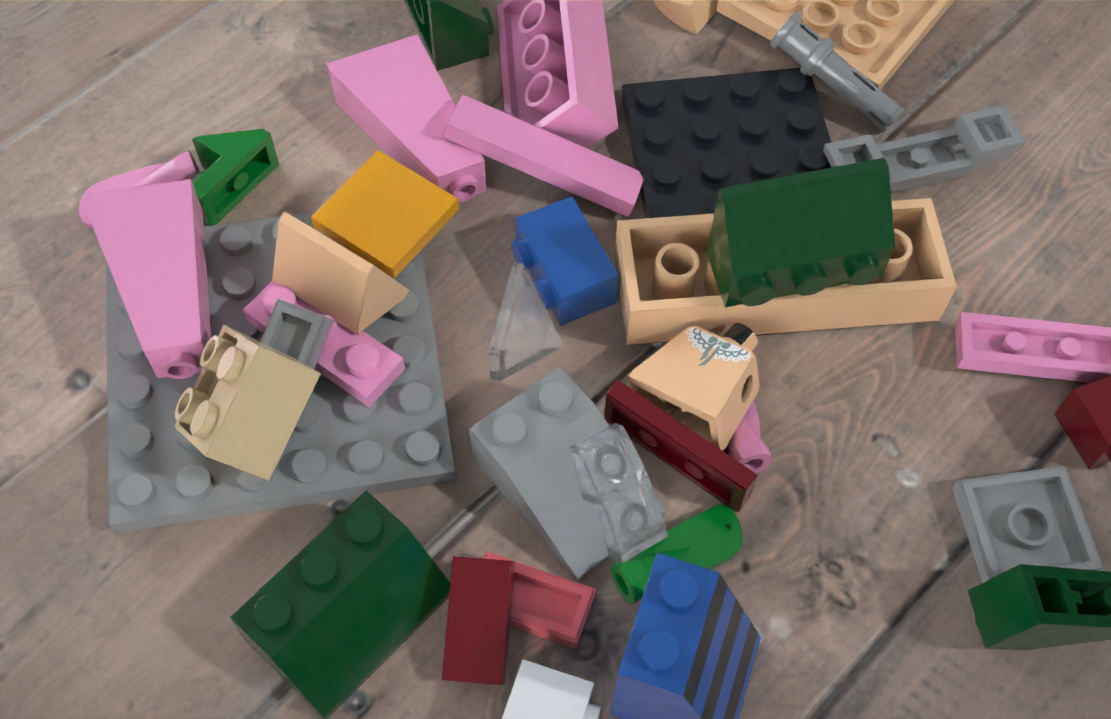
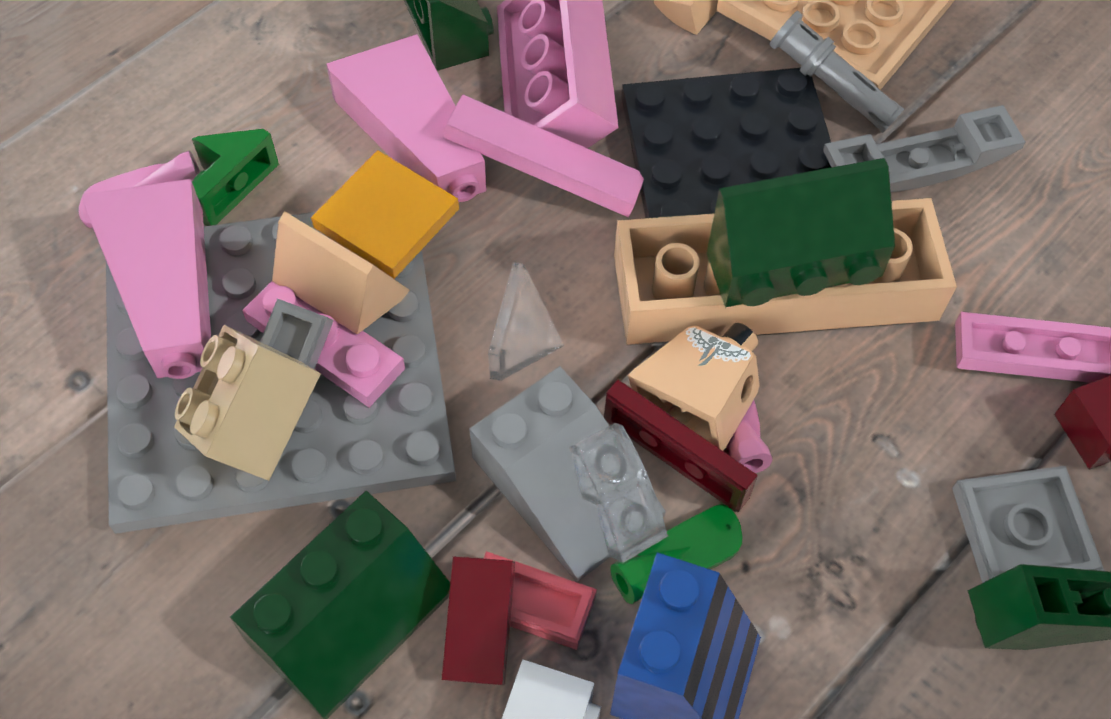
blue brick [511,196,619,326] -> none

